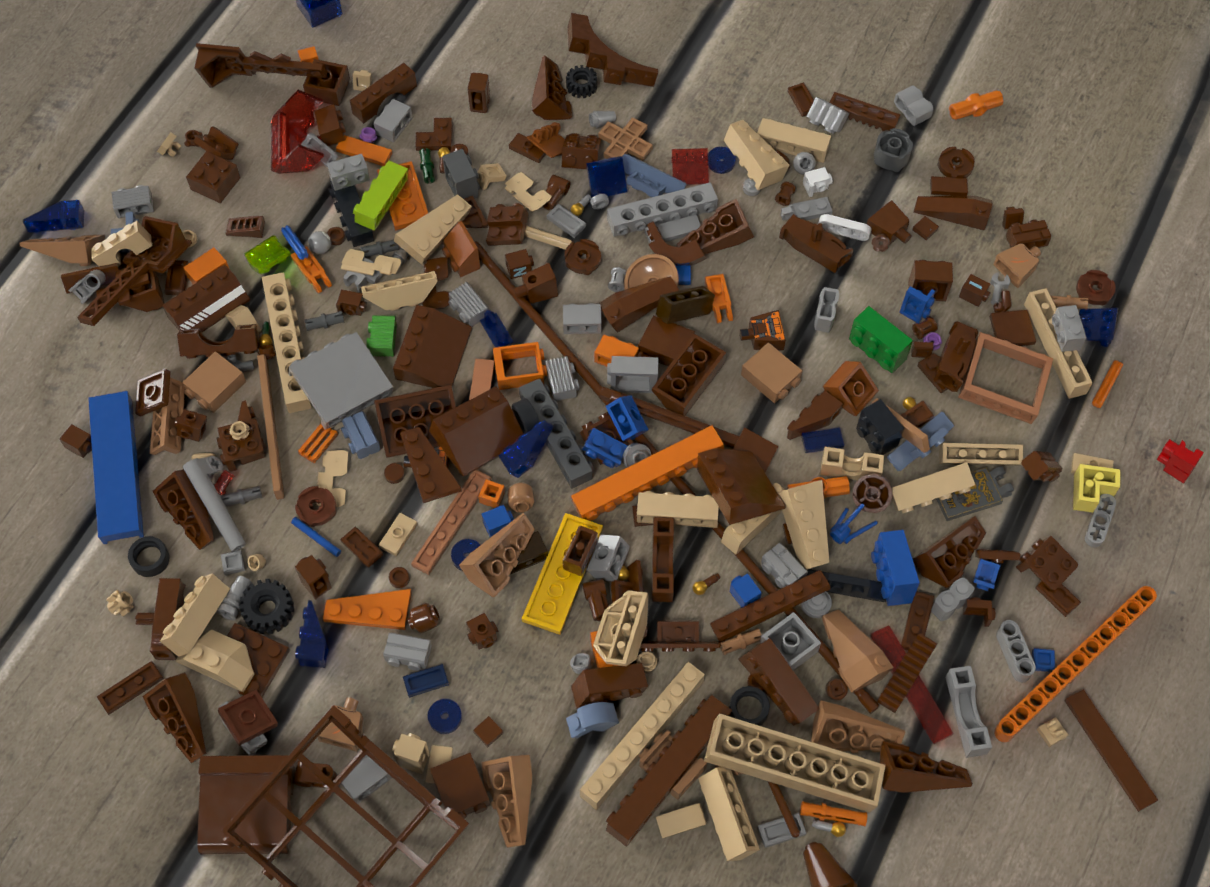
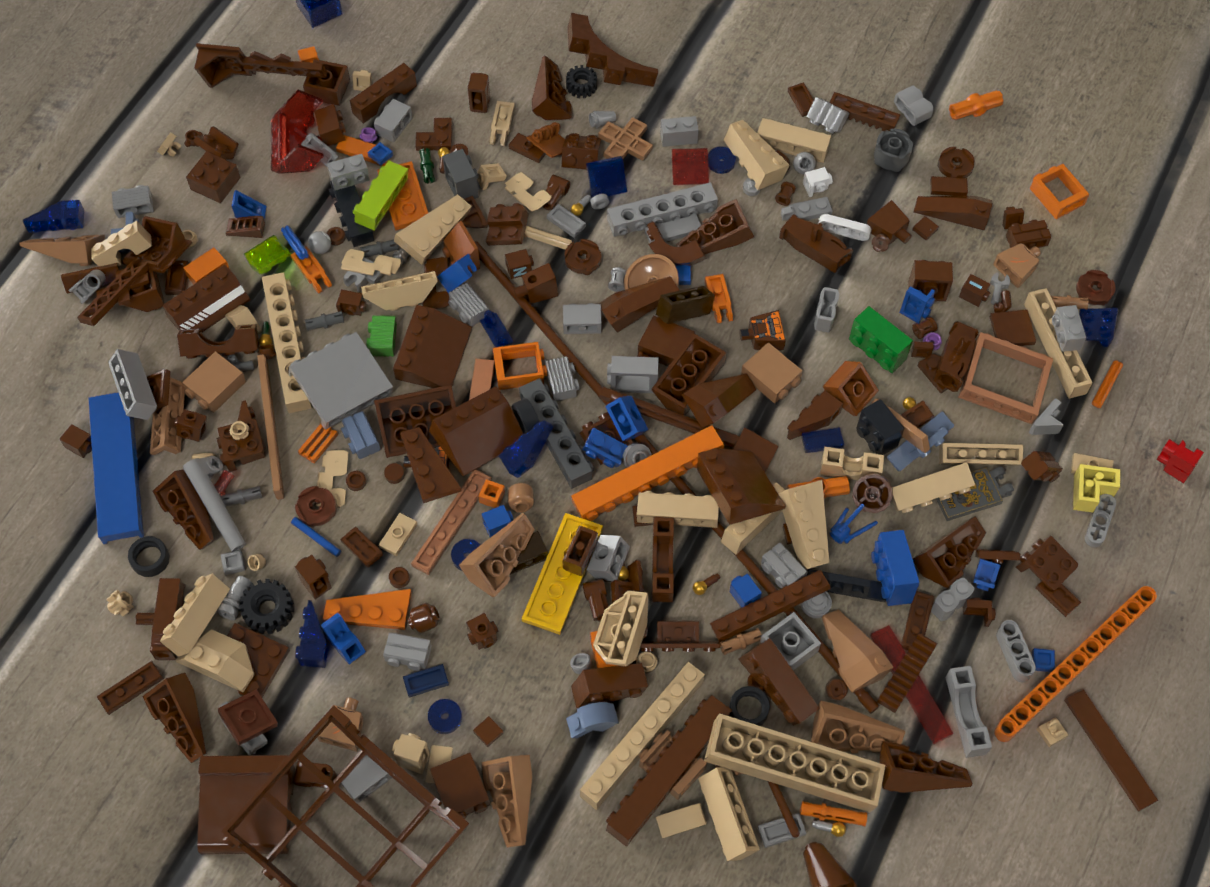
orange brick [594,335,639,367] -> none
sand blue bracket [619,154,686,197] -> none
none -> light grey brick [108,349,157,420]
none -> blue slope [232,190,267,219]
none -> blue brick [321,613,366,664]
none -> reddish brown tile [346,471,366,491]
none -> blue tile [367,142,393,166]
none -> blue hinge [437,254,477,293]
none -> tan hinge [490,101,515,146]
none -> light grey brick [660,116,698,147]
none -> reddish brown wedge [682,374,756,428]
none -> light grey slope [1029,398,1063,435]
none -> orange window [1030,164,1089,219]

